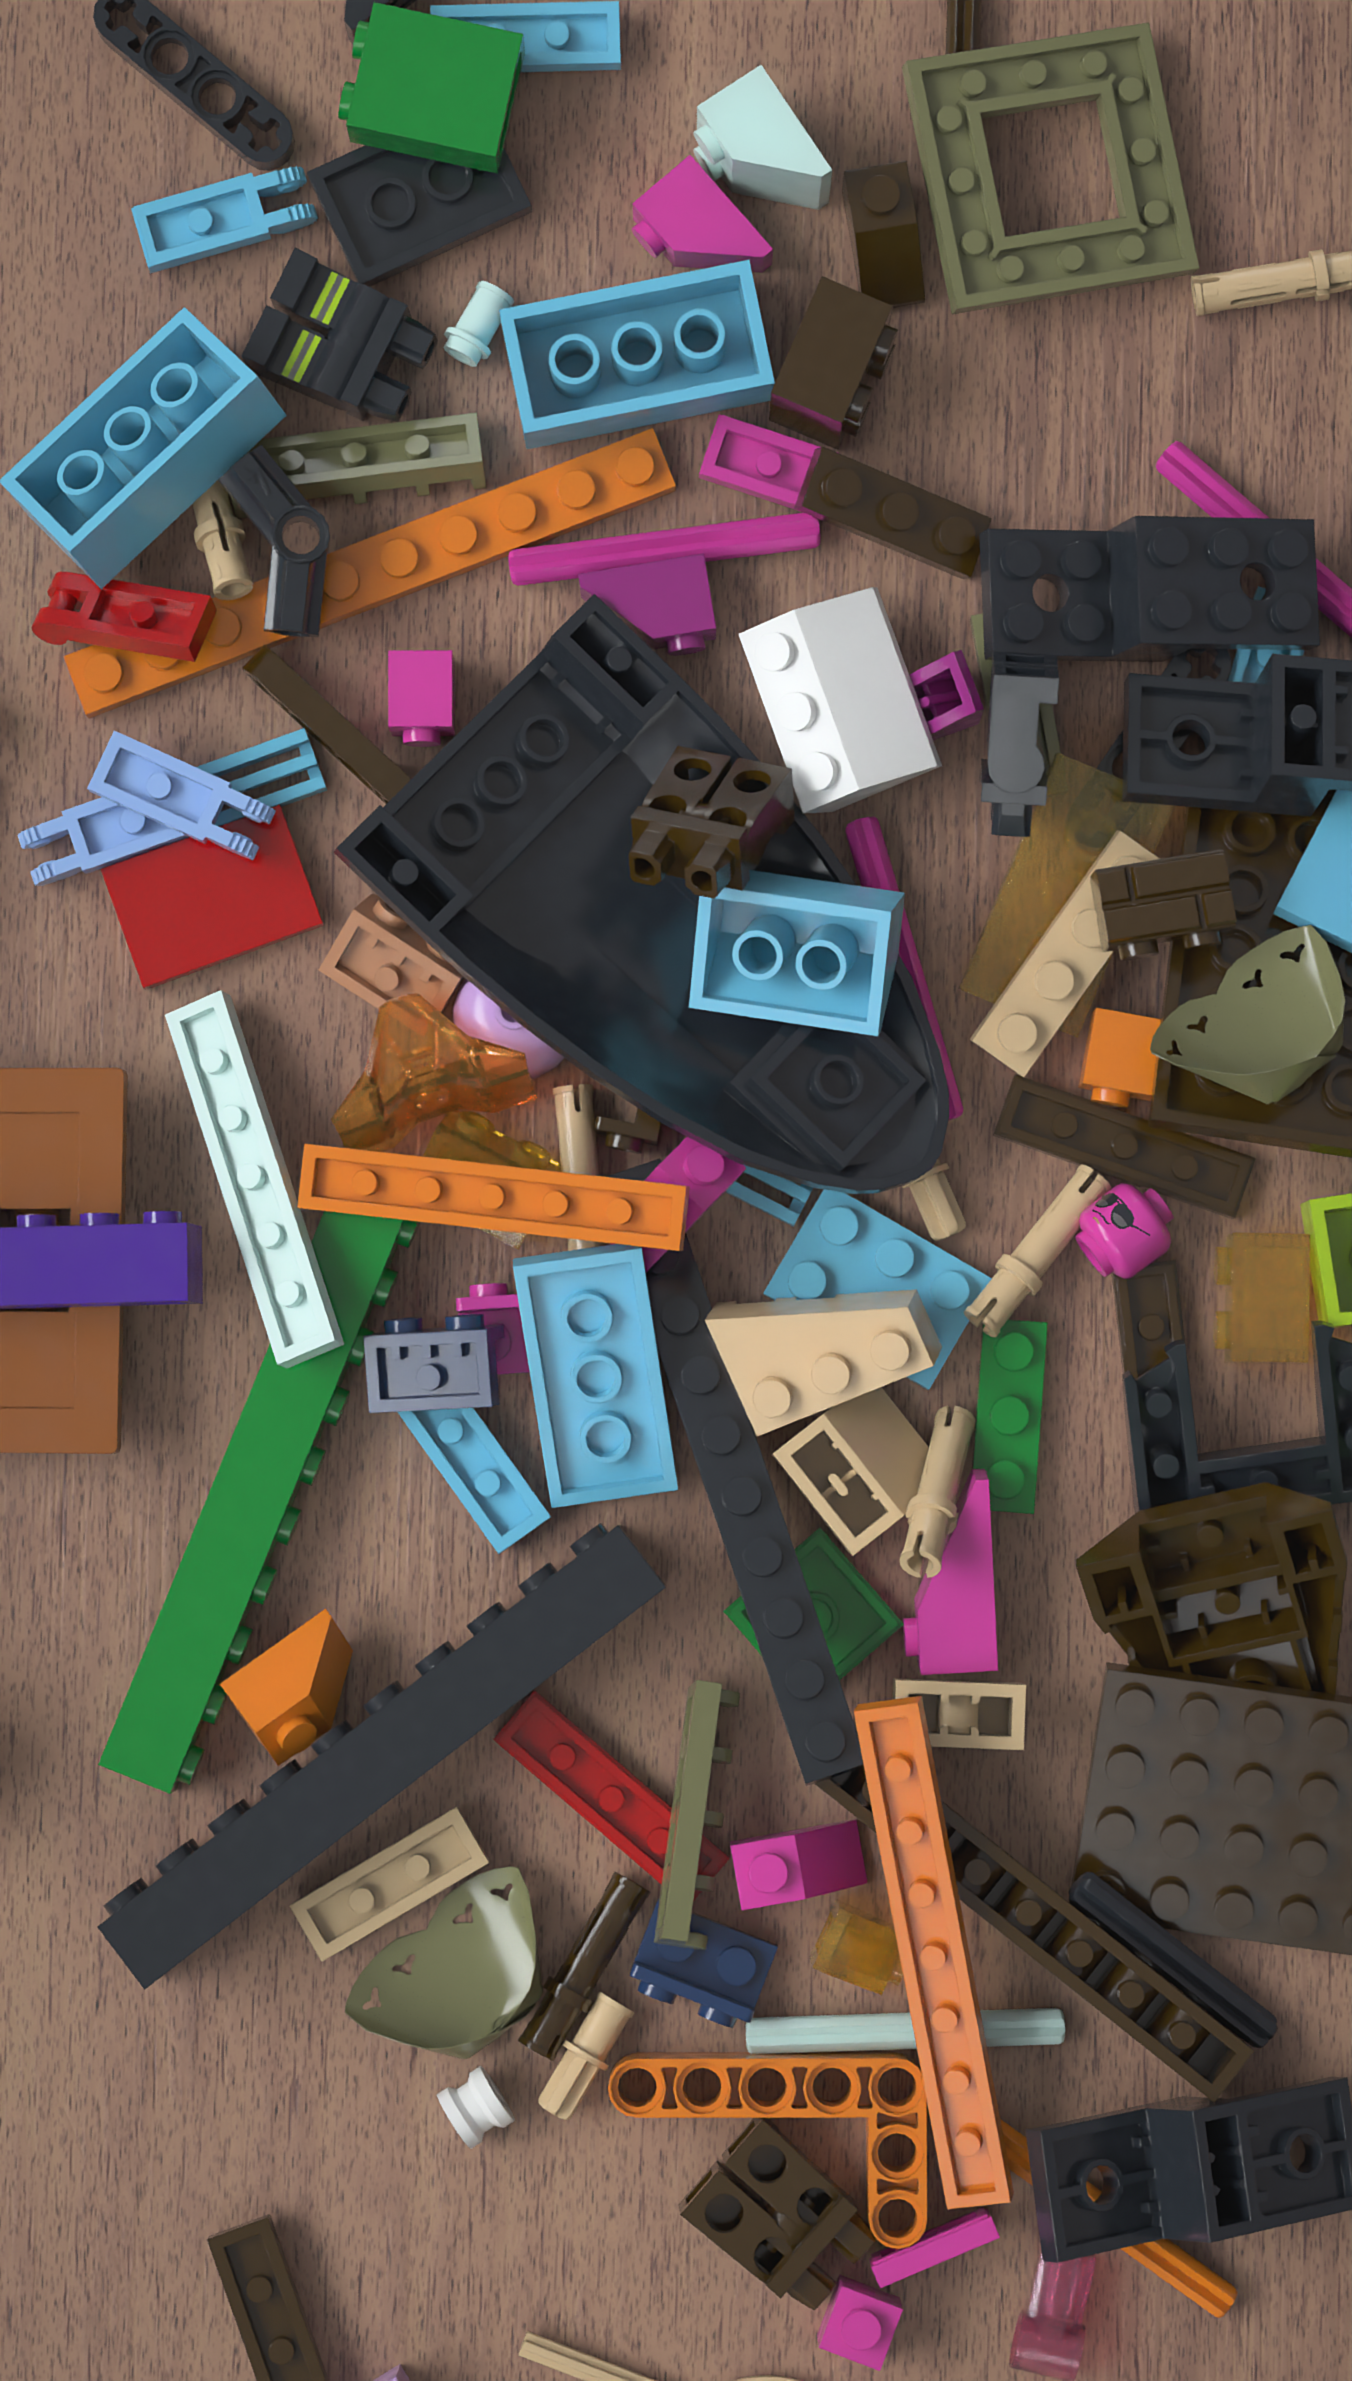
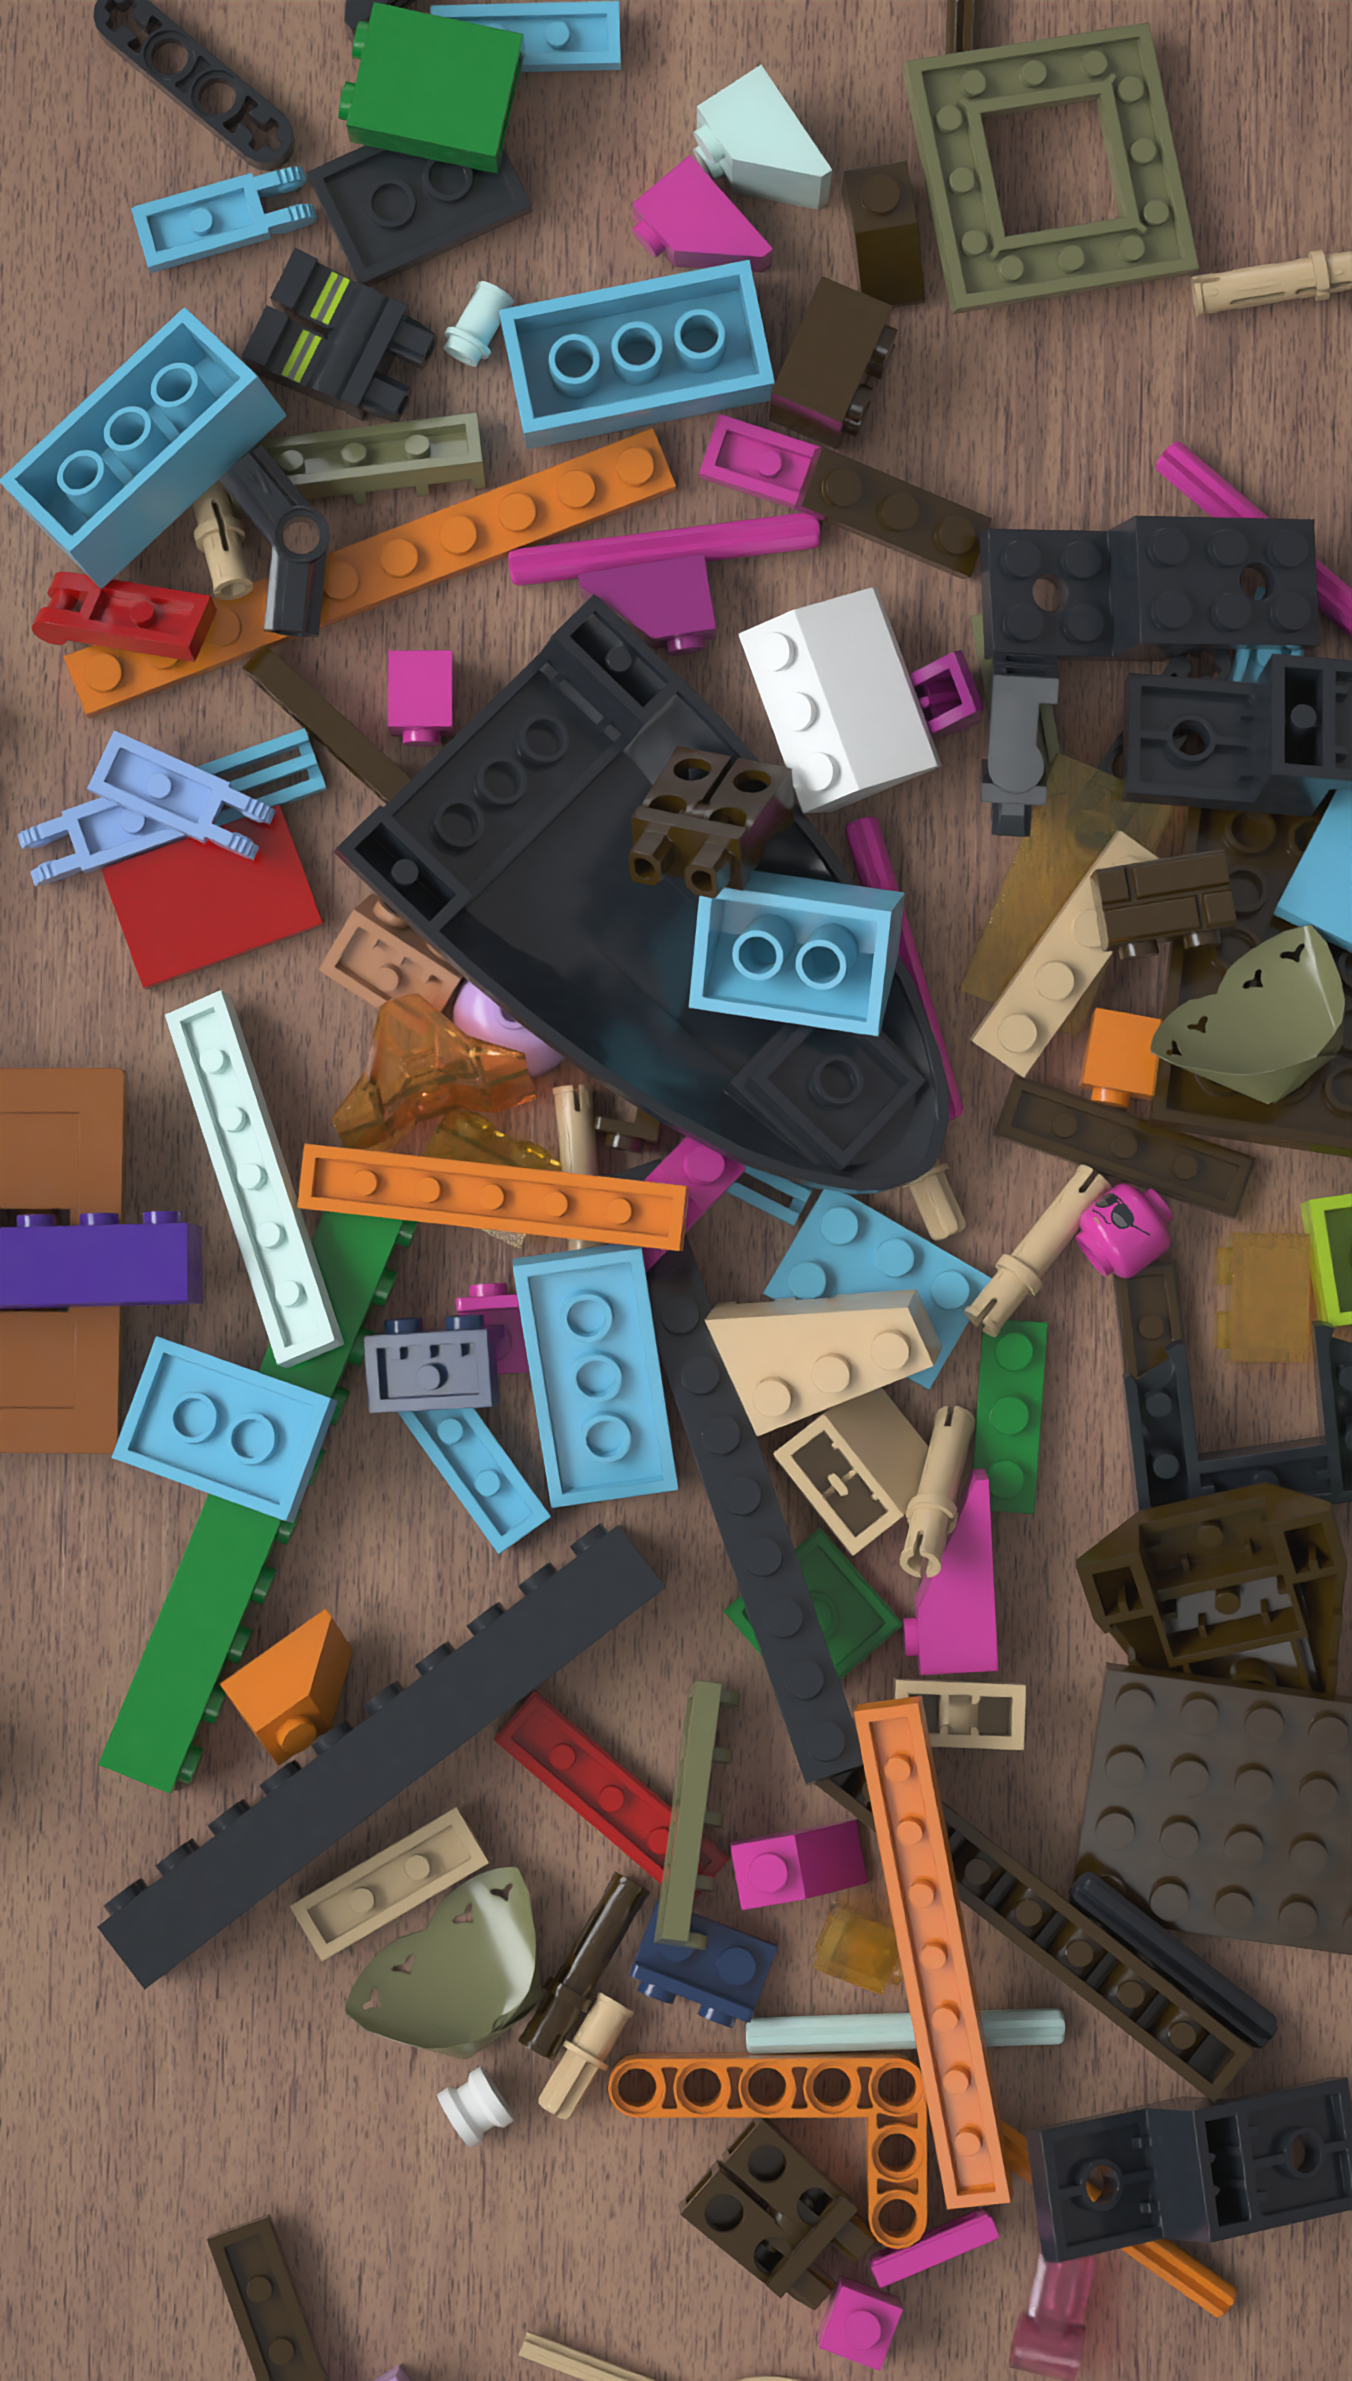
none -> medium azure plate [112,1336,338,1523]

